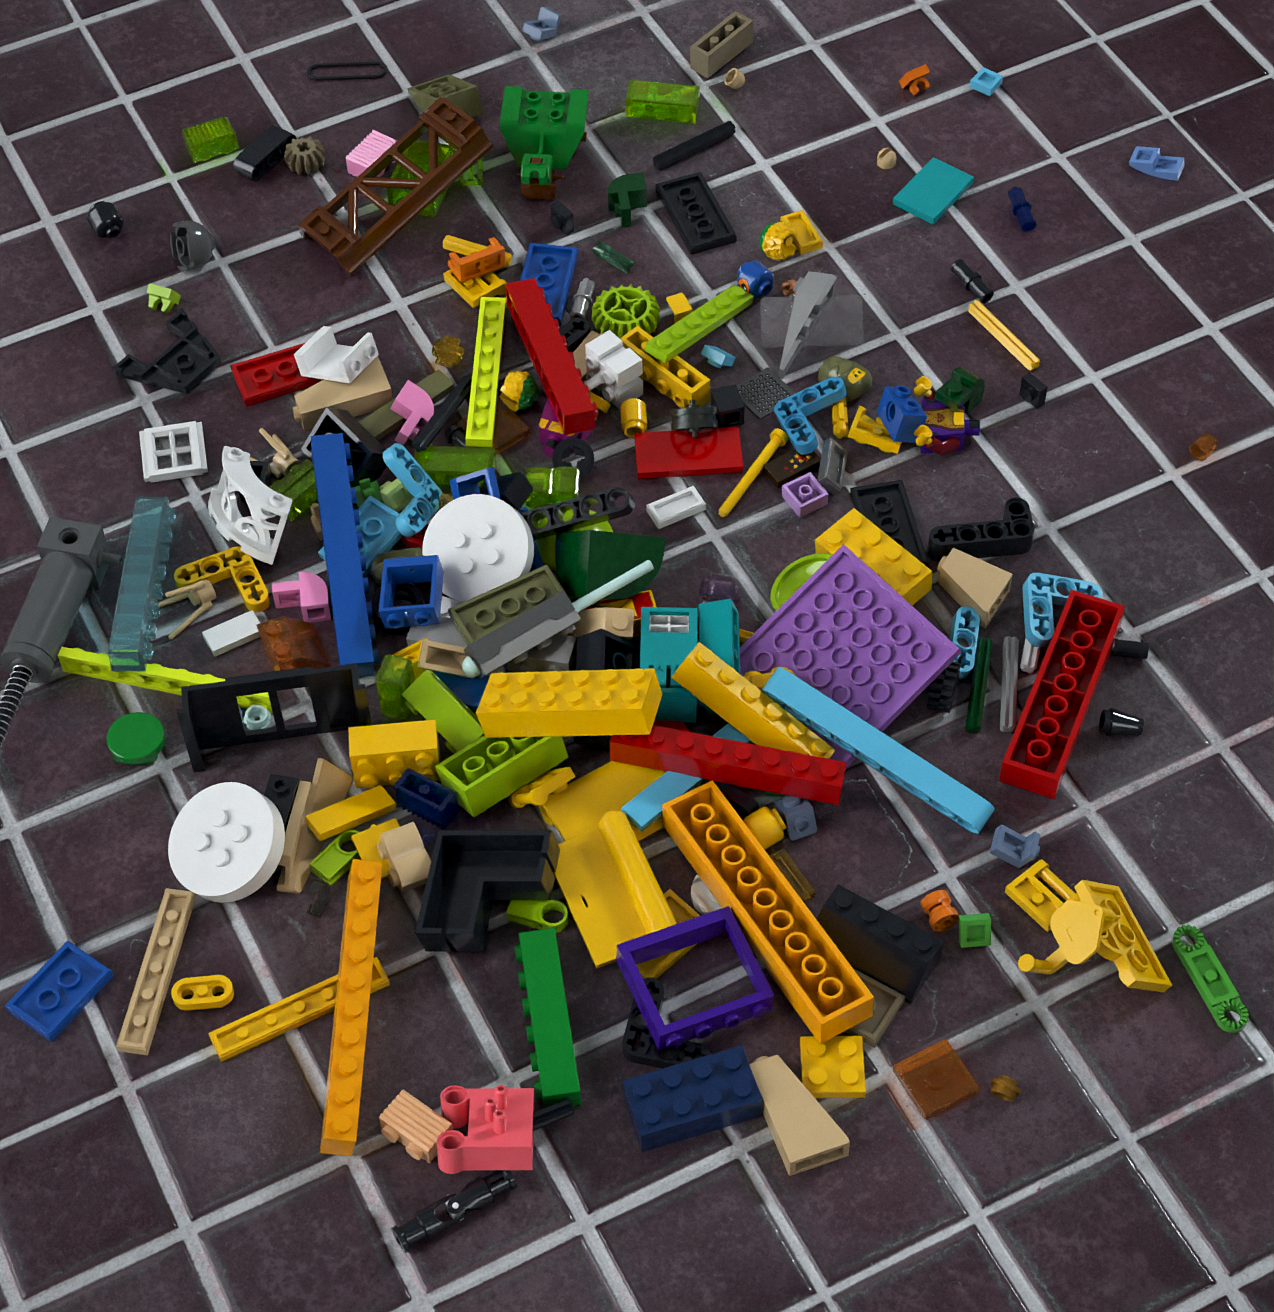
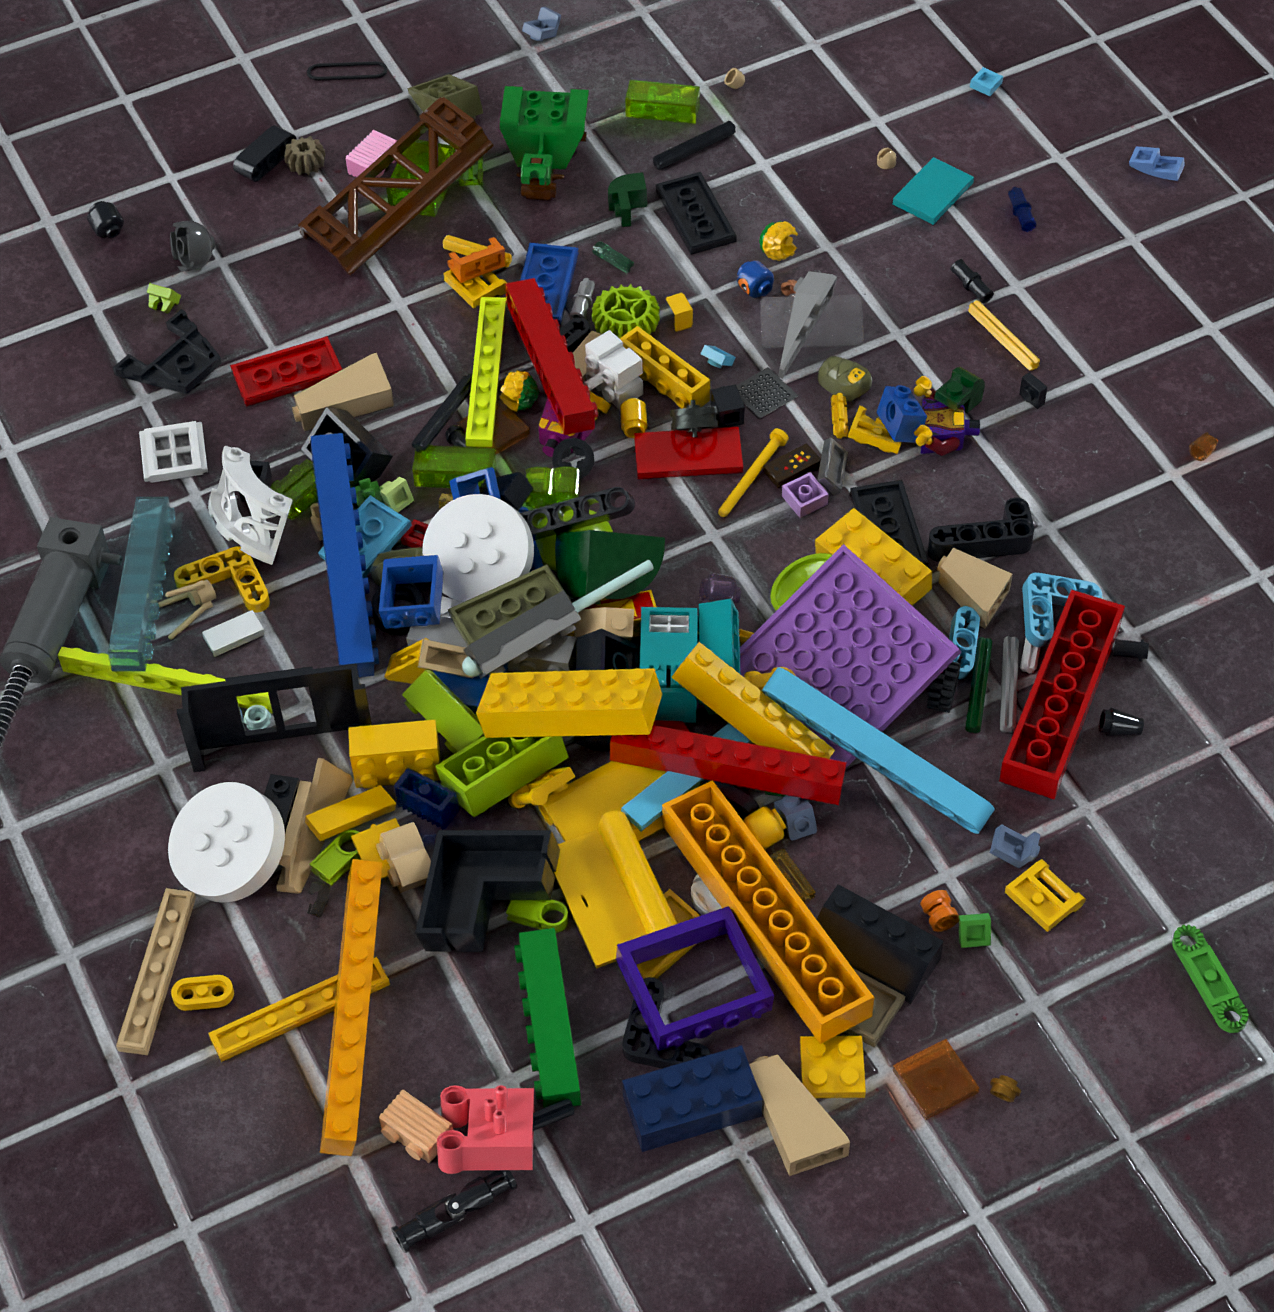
blue tile [5,940,114,1042] -> none
green tile [107,712,165,765] -> none
clear neon green brick [182,116,239,163] -> none
tan plant [250,428,300,478] -> none
clear orange slope [256,616,331,672] -> none
bright pink brick [272,572,332,623] -> none
white panel [294,326,379,383] -> none
olive tile [359,370,455,441] -> none
clear neon green brick [375,654,415,719] -> none
medium azure beam [383,443,444,537] -> none
bright pink brick [390,380,434,446] -> none
clear yellow gear [432,335,464,368] -> none
black plate [550,200,574,236] -> none
lime plate [644,285,754,363] -> none
white tile [646,486,706,529] -> none
dark tan brick [690,11,753,78] -> none
dark azure beam [774,377,847,454] -> none
yellow tile [780,210,823,255] -> none
orange tile [899,64,930,95] -> none
yellow plate [1018,880,1172,992] -> none

